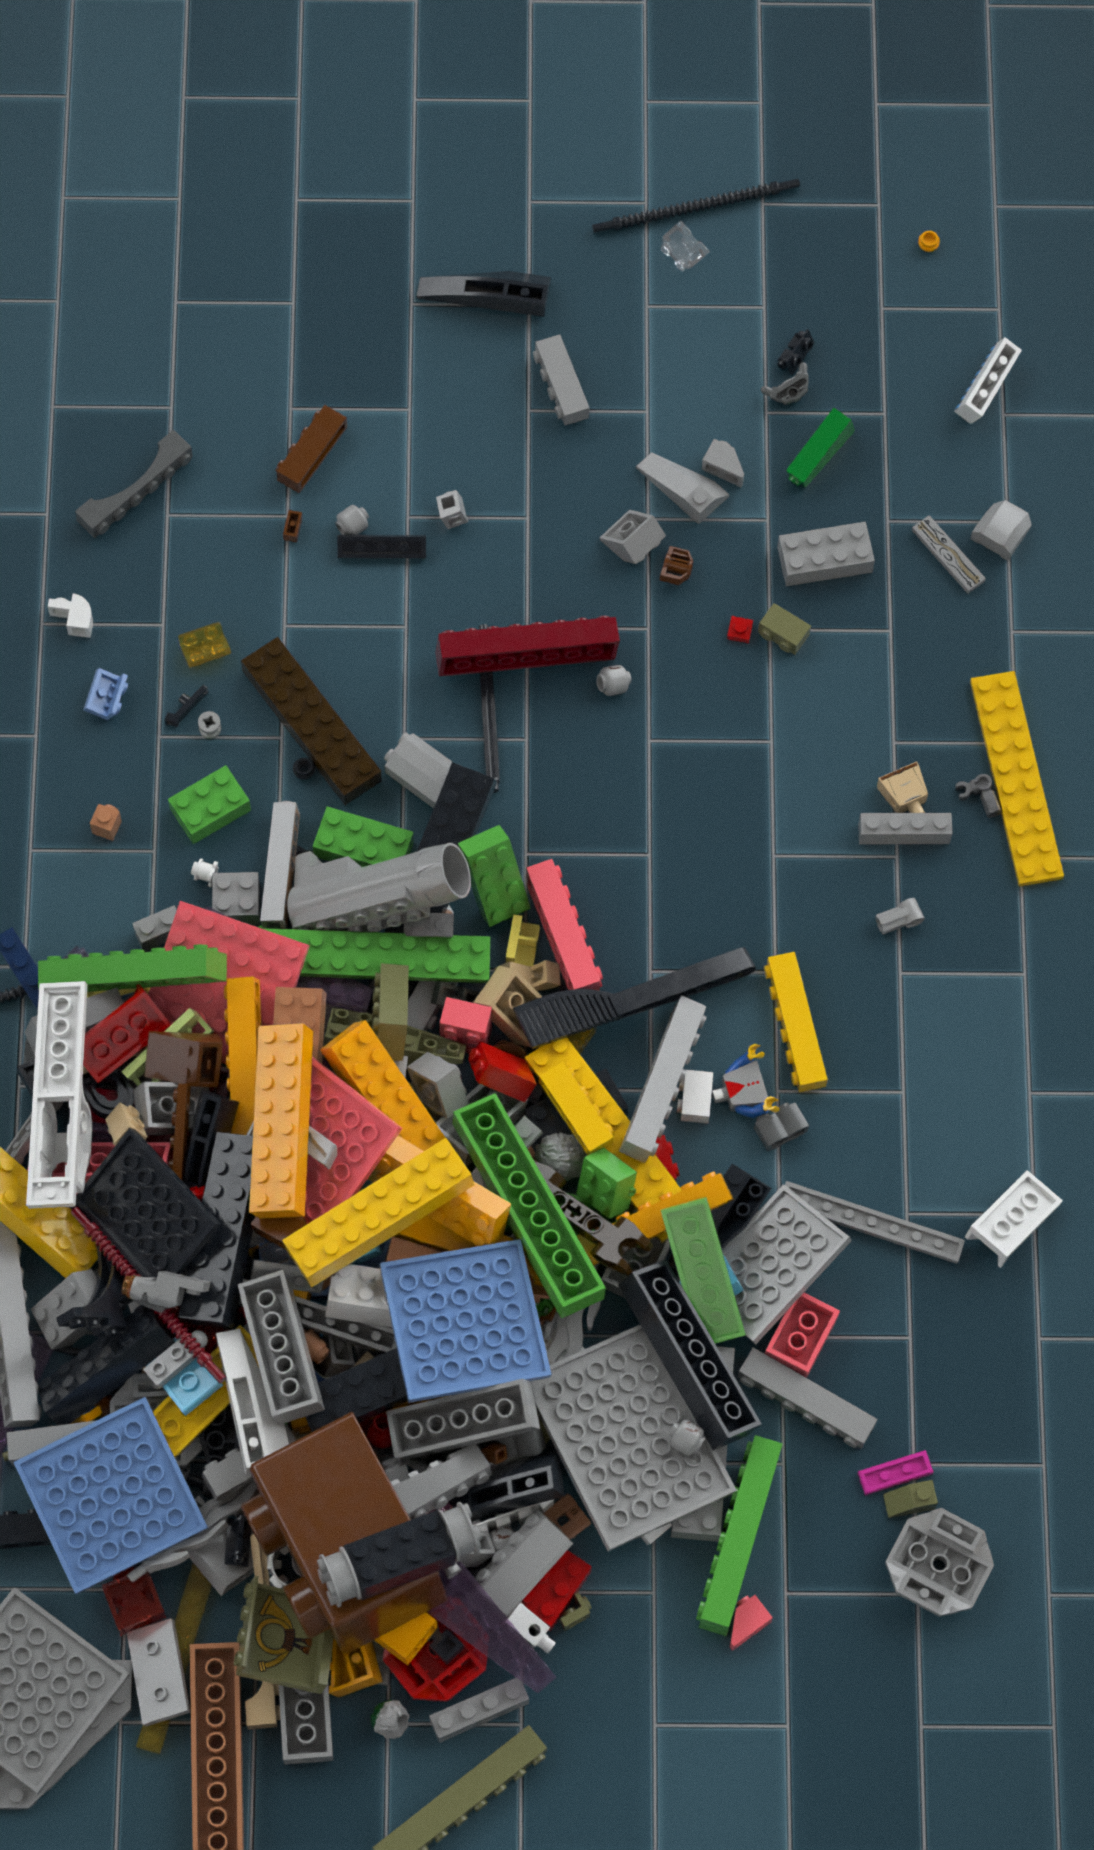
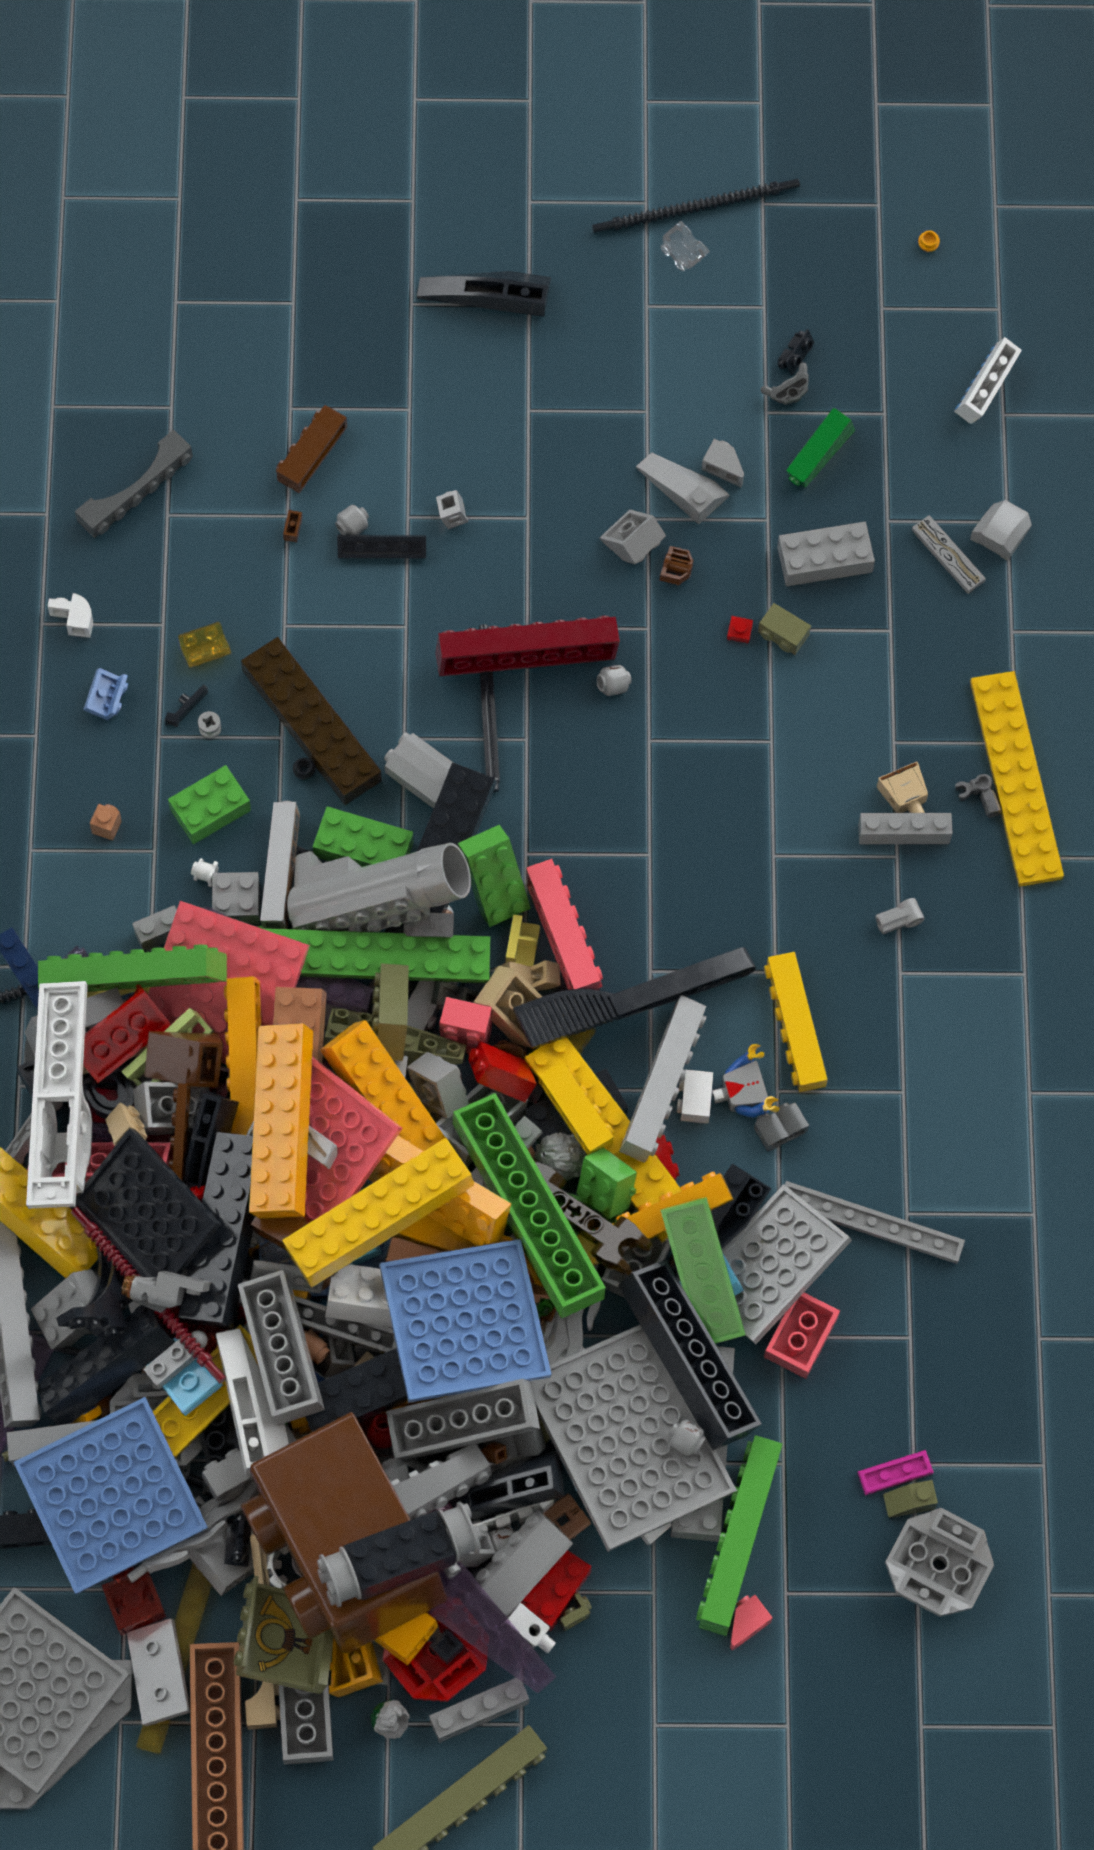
light grey brick [533,334,589,426] -> none
light grey brick [738,1348,877,1449] -> none
white plate [965,1170,1063,1268] -> none

